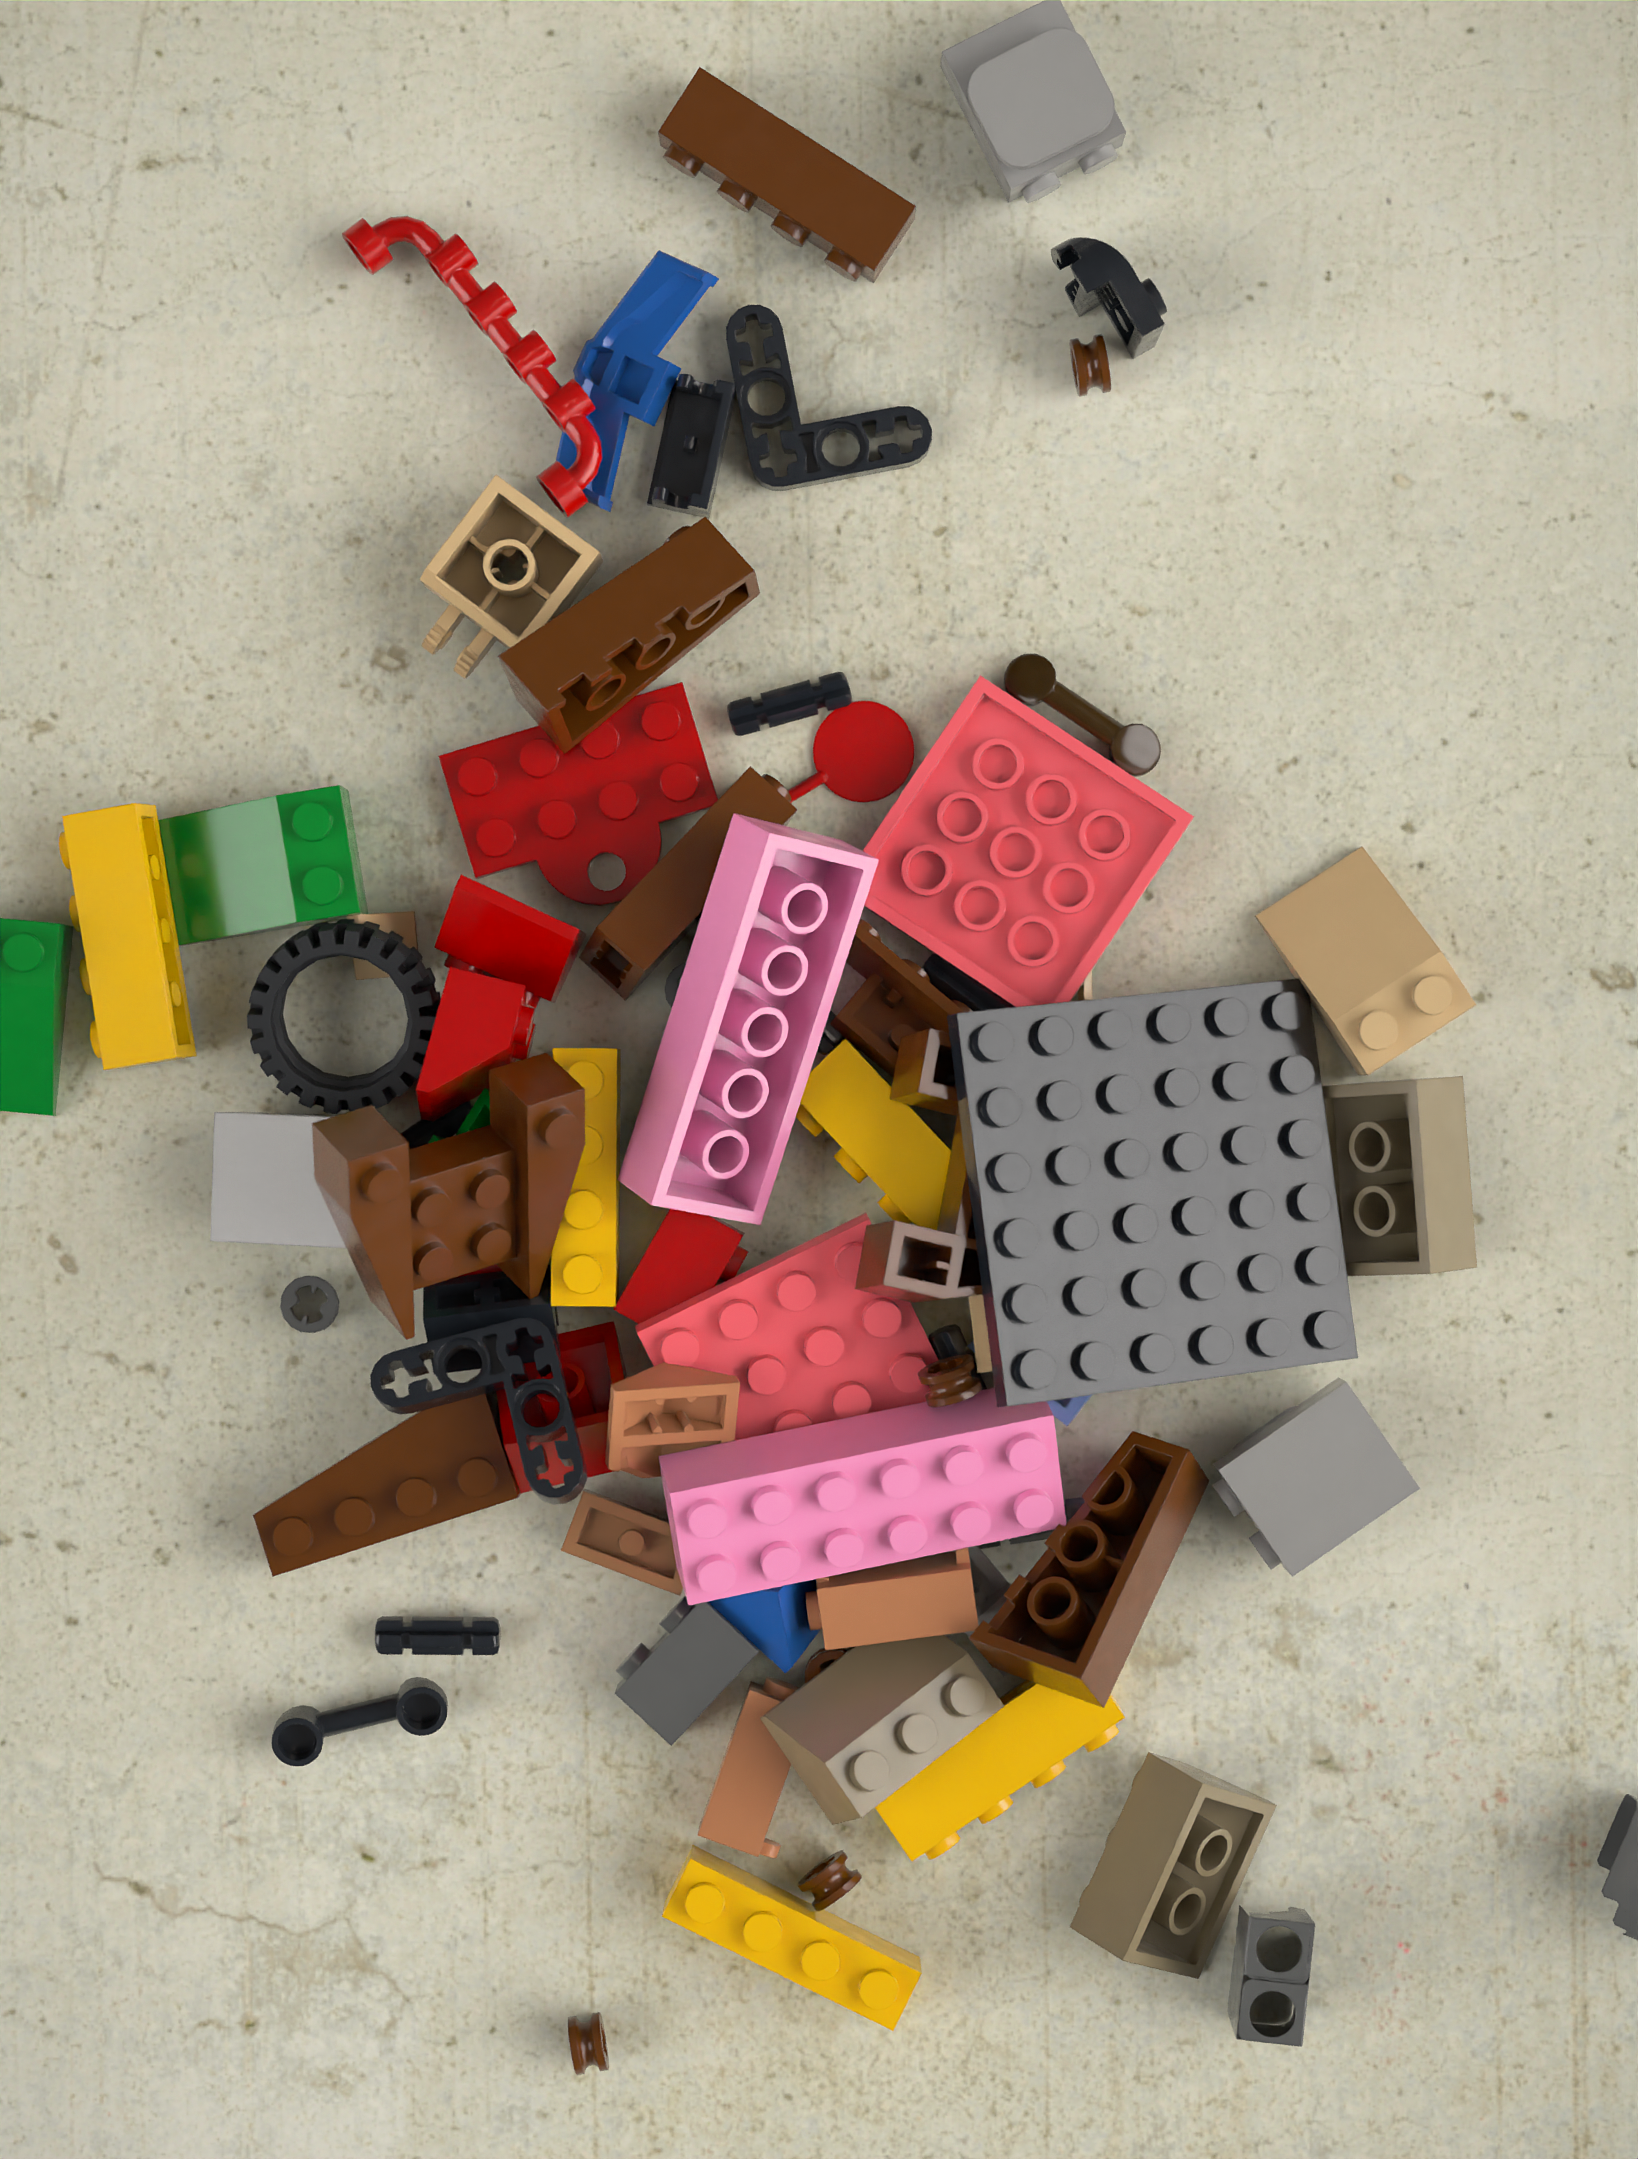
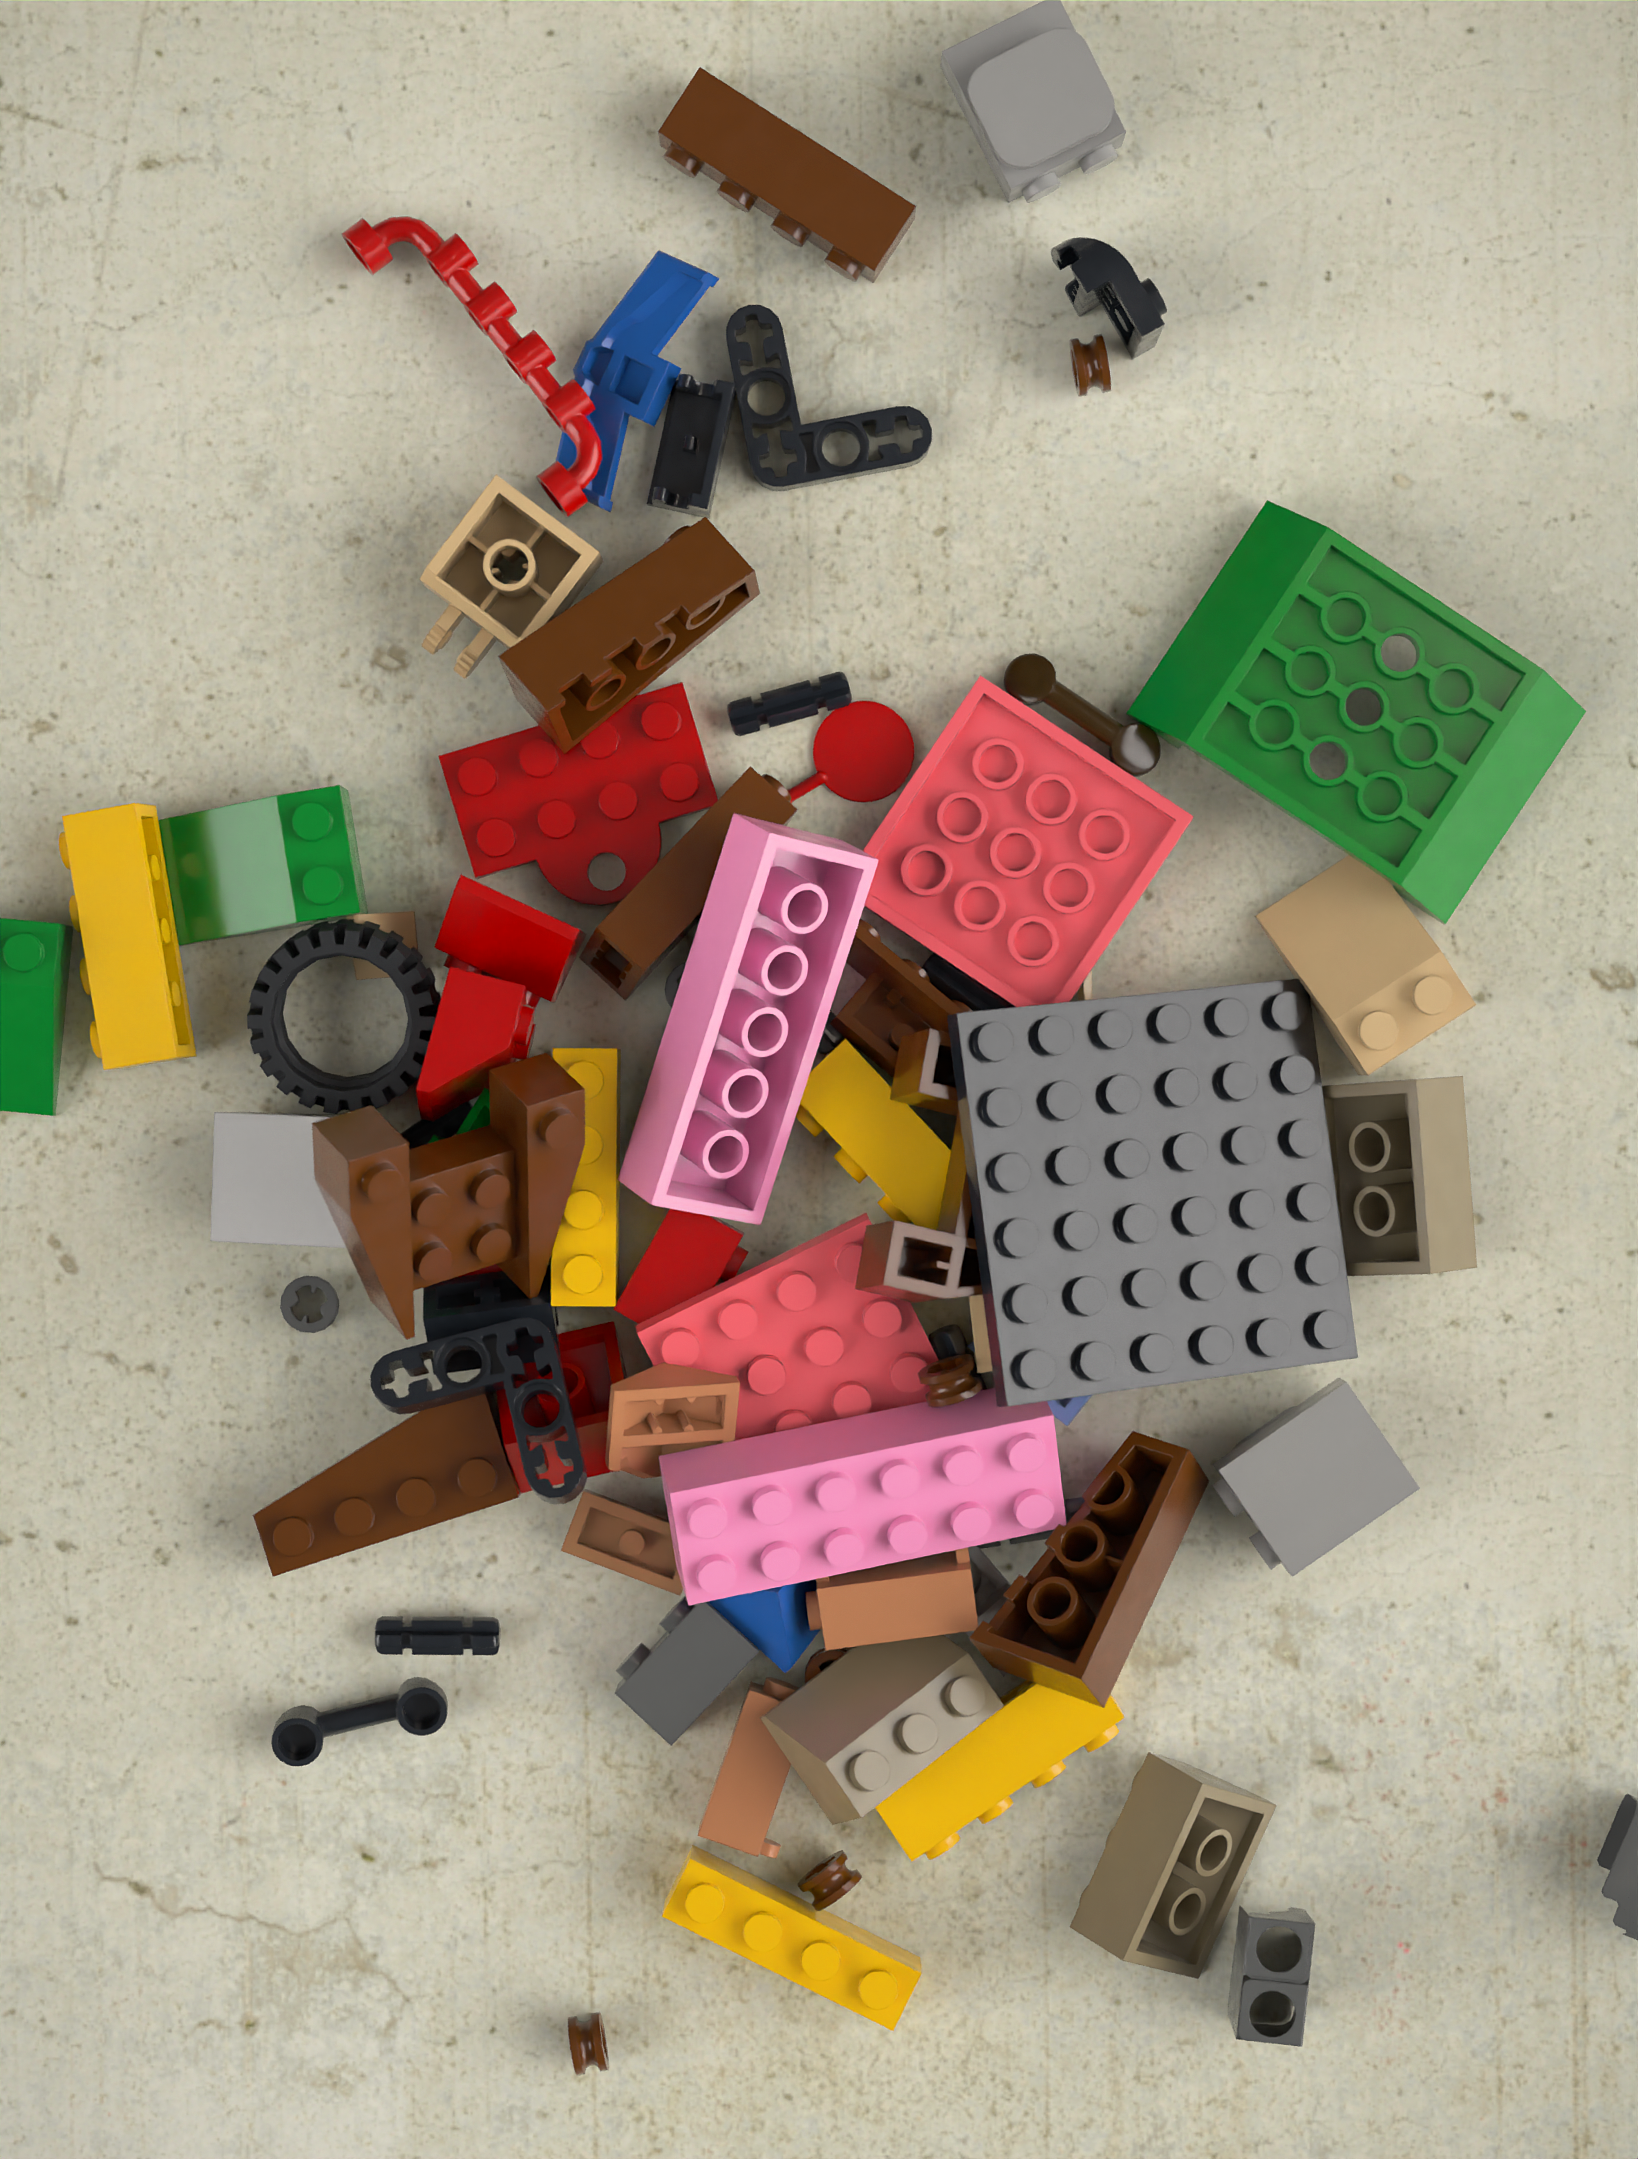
none -> green slope [1126,500,1586,924]

